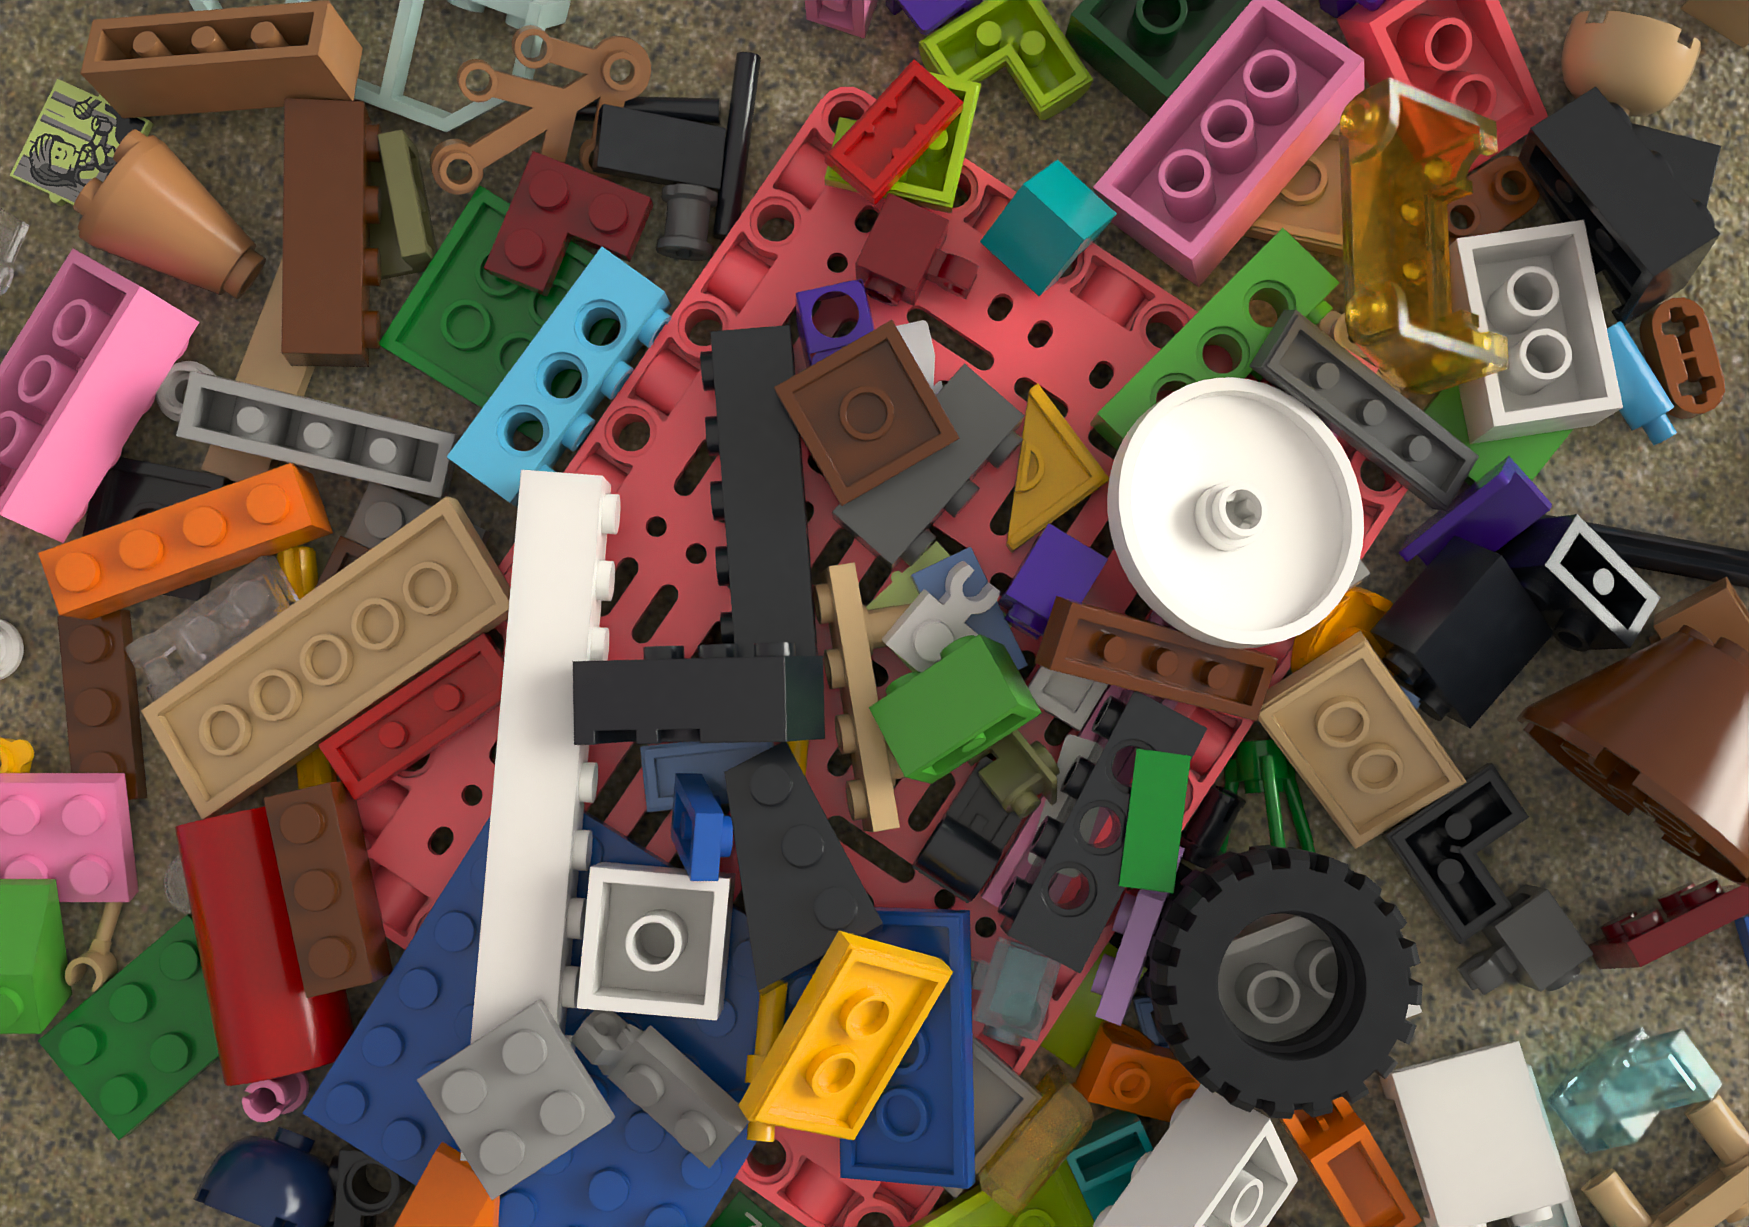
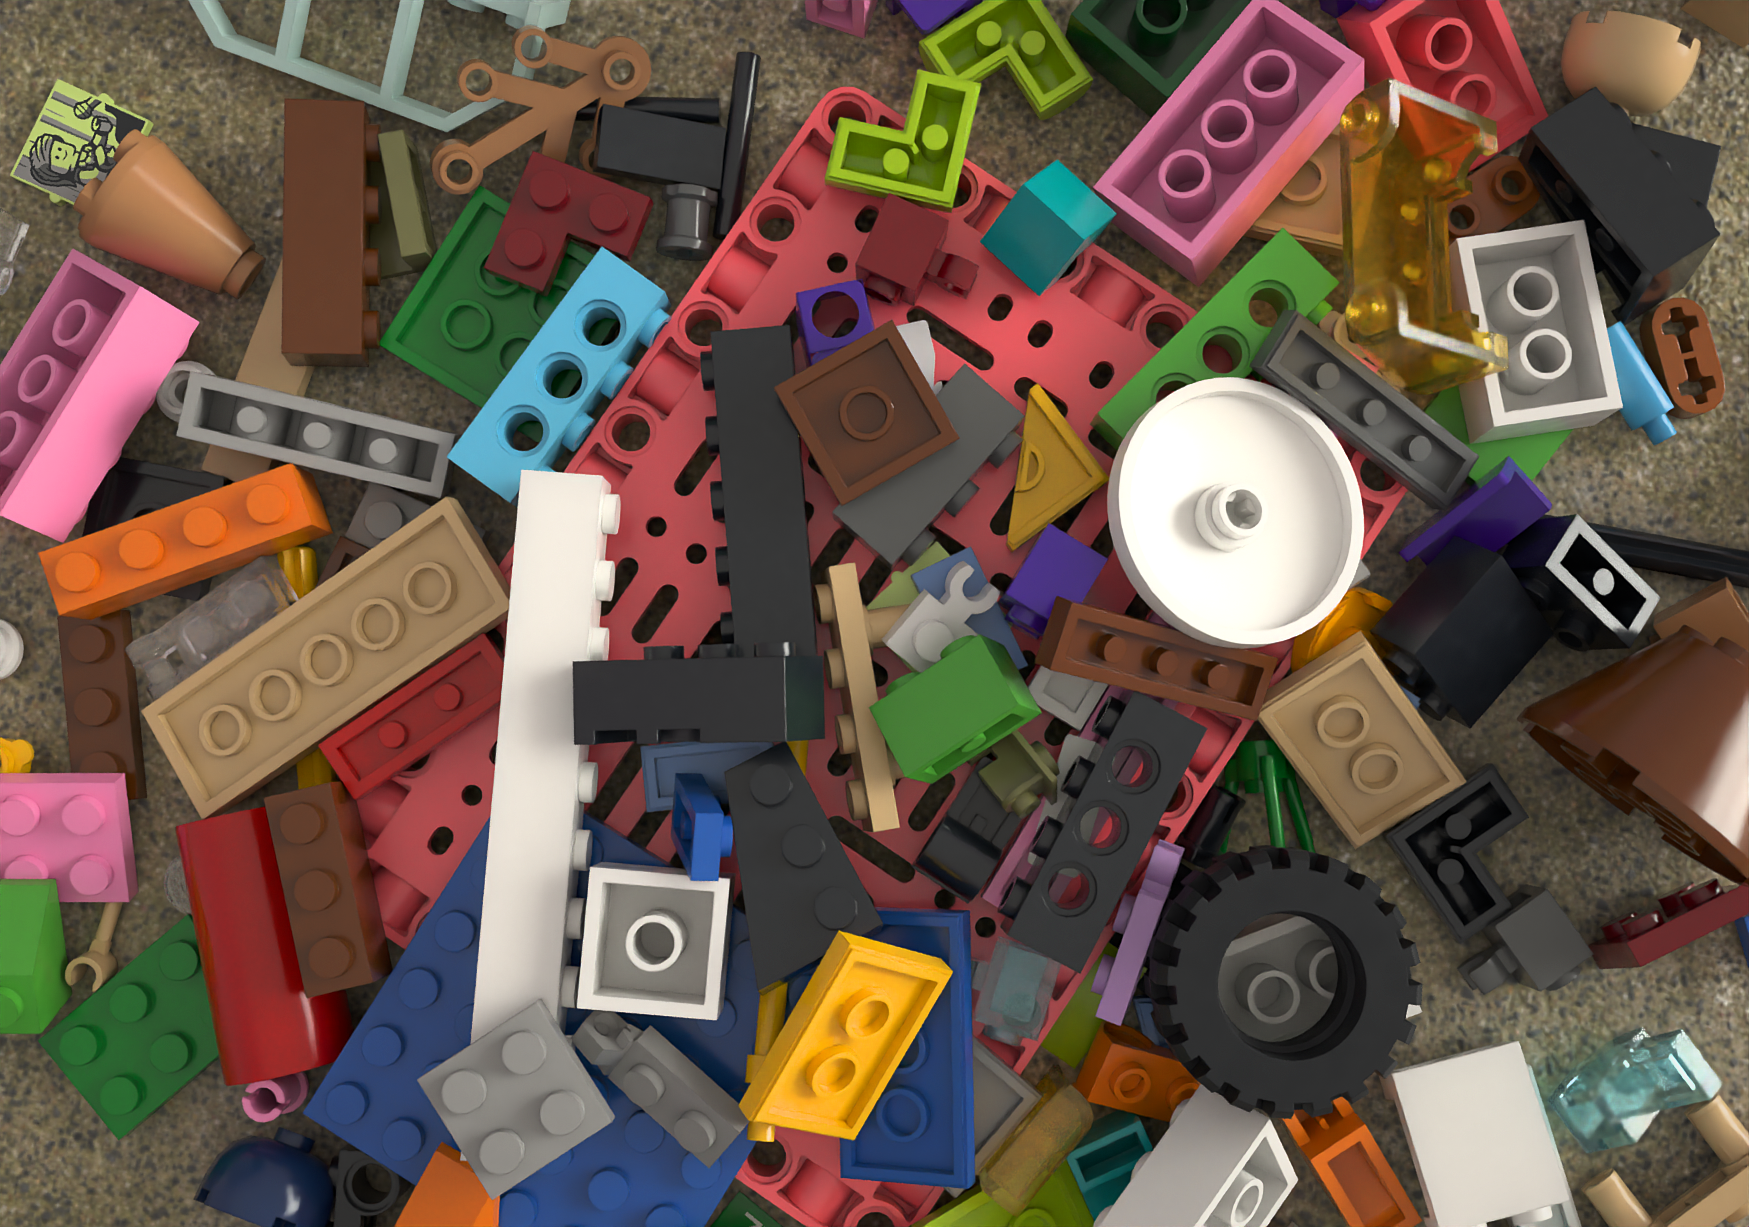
medium nougat brick [80,0,363,119] -> none
red plate [825,59,964,206] -> none
green sticker [1119,749,1191,893] -> none

